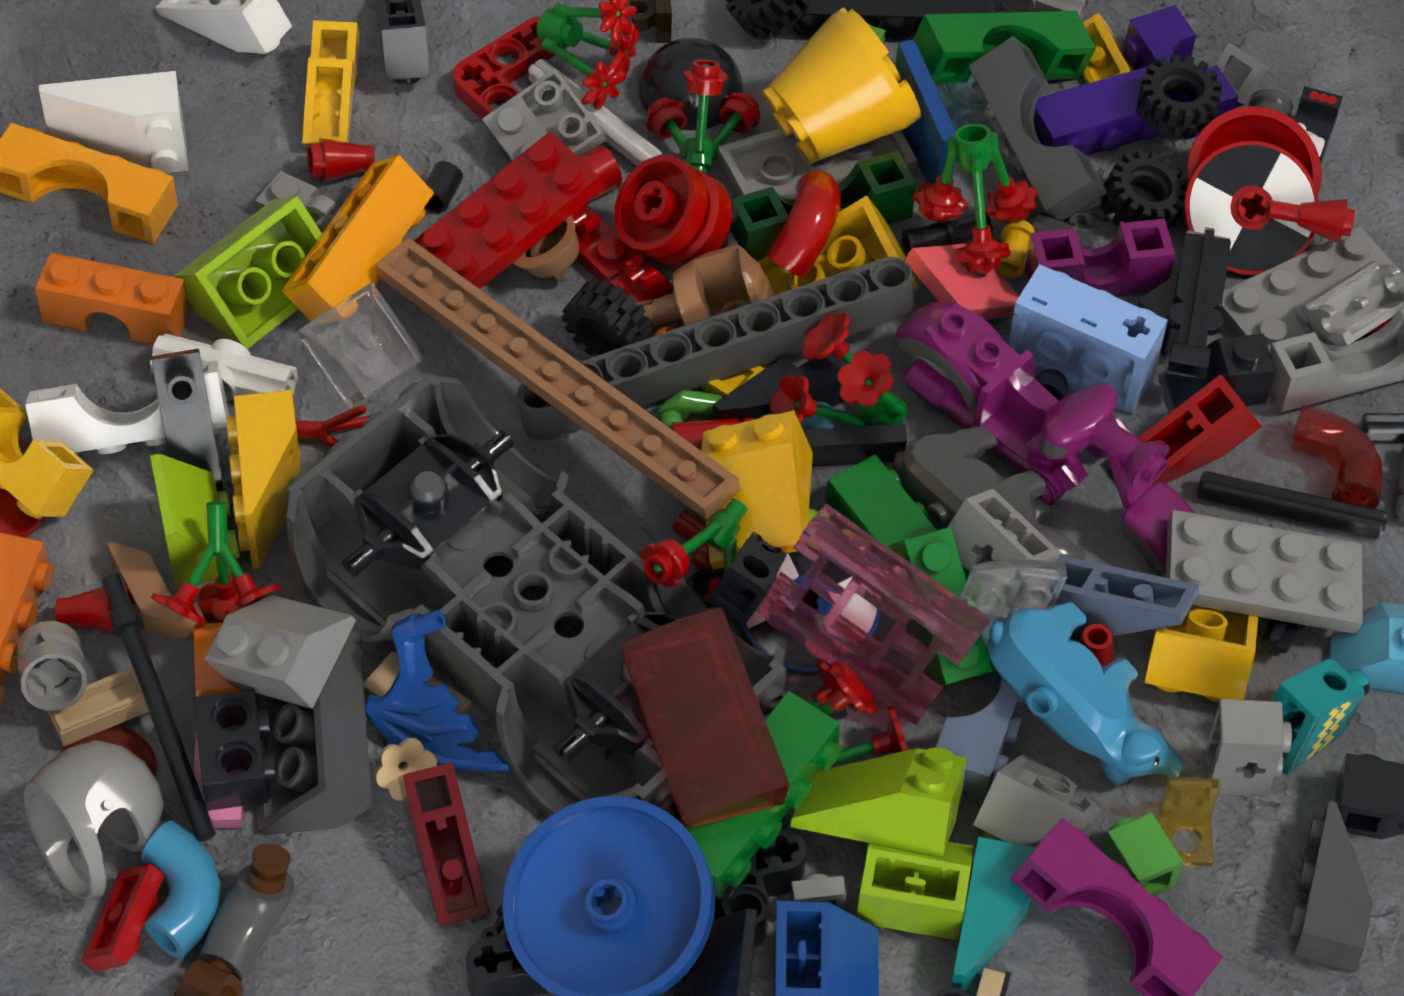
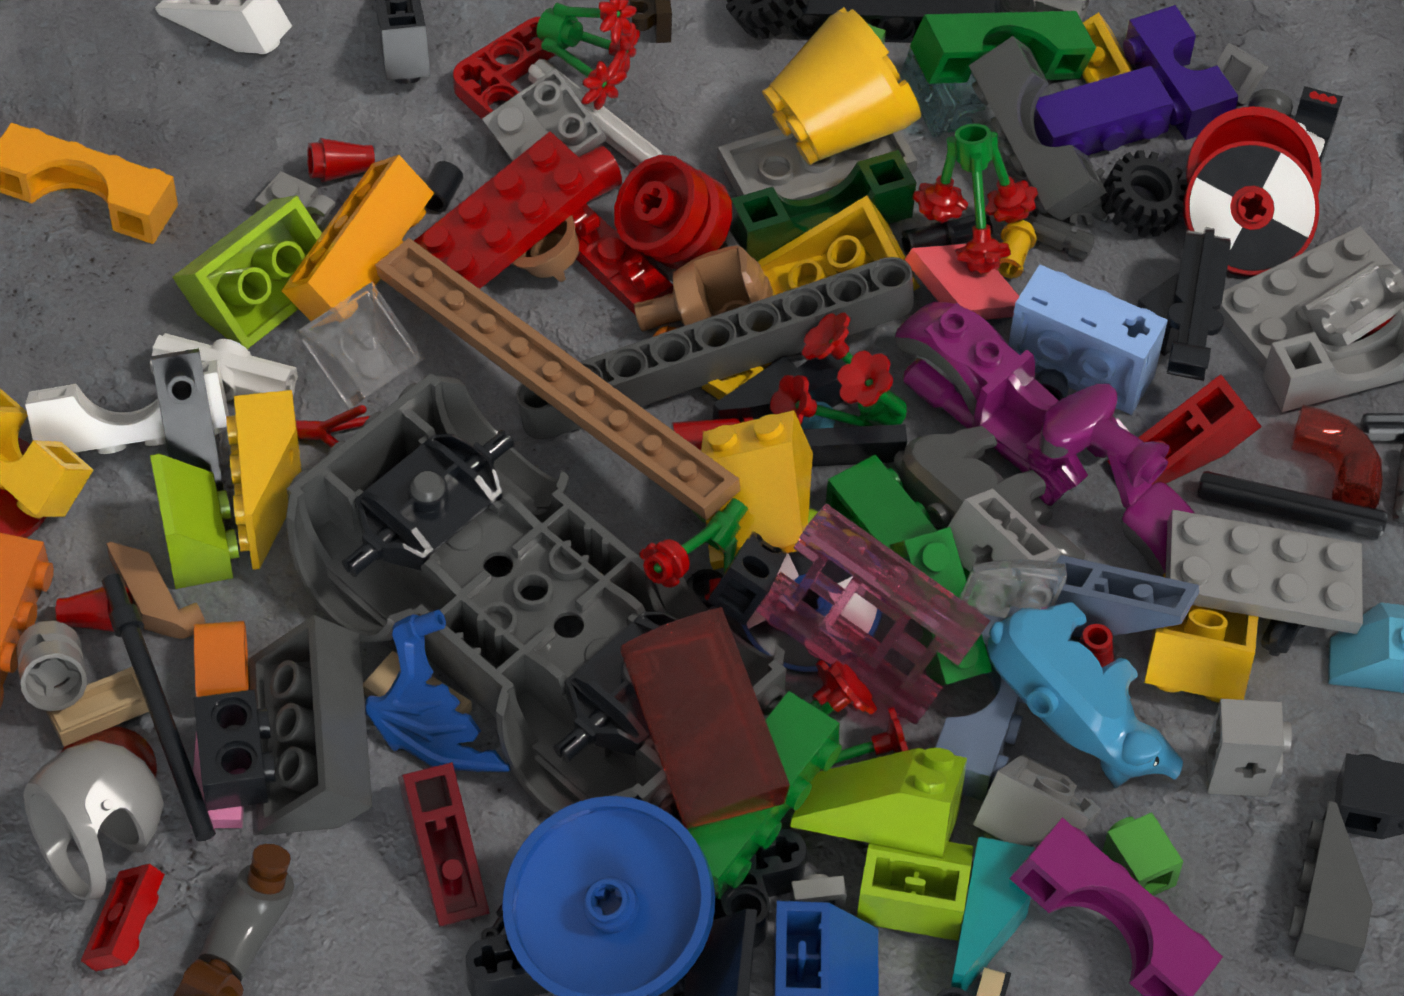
orange arch [35,252,190,345] -> none
white slope [39,71,189,174] -> none
dark azure cylinder [141,820,221,959] -> none
red plant [150,501,282,626] -> none
light grey slope [204,595,356,709] -> none
yellow slope [302,20,360,148] -> none
tan plant [374,738,437,800] -> none
black tyre [562,278,652,356] -> none
black piece [639,38,743,130] -> none
red plant [645,59,761,174] -> none
bright green arm [655,390,722,429] -> none
red arm [673,510,713,570] -> none
red cylinder [767,170,841,278] -> none
blue tile [895,40,956,184] -> none
magenta arch [1025,219,1175,294] -> none
black tyre [1137,55,1222,139] -> none
clear yellow bracket [1159,777,1220,866] -> none
black slope [1165,333,1275,409] -> none
red cone [1268,199,1355,244] -> none
teal torso [1272,659,1370,774] -> none

